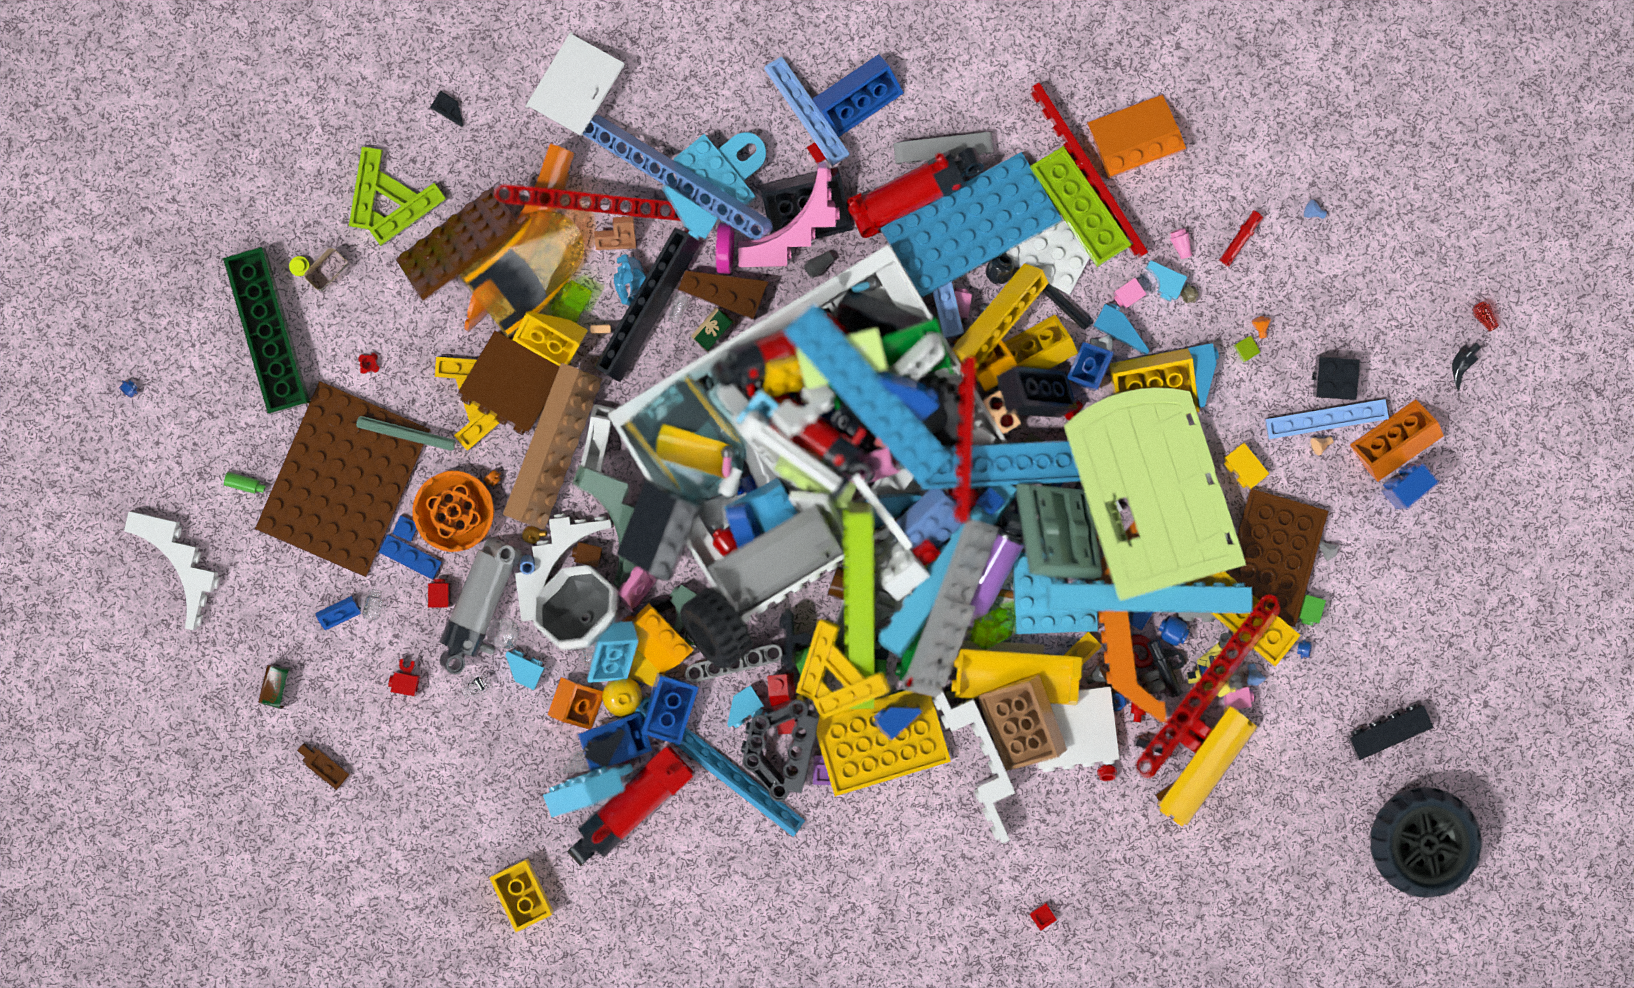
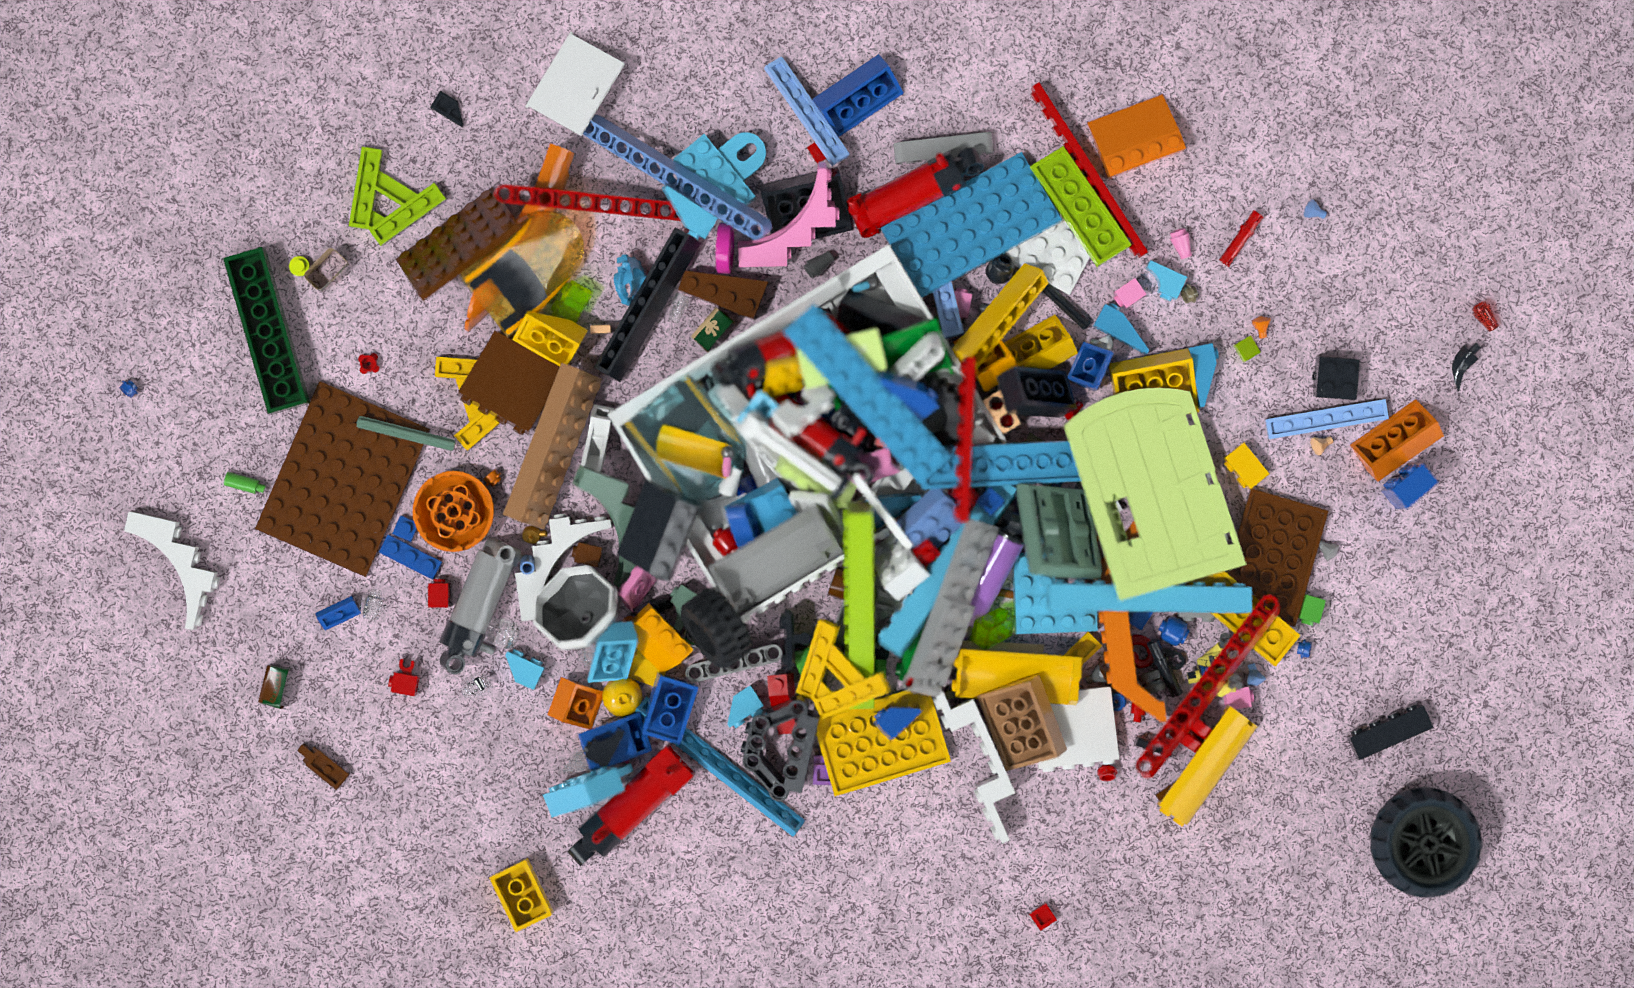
nougat plate [594,216,636,250] -> none

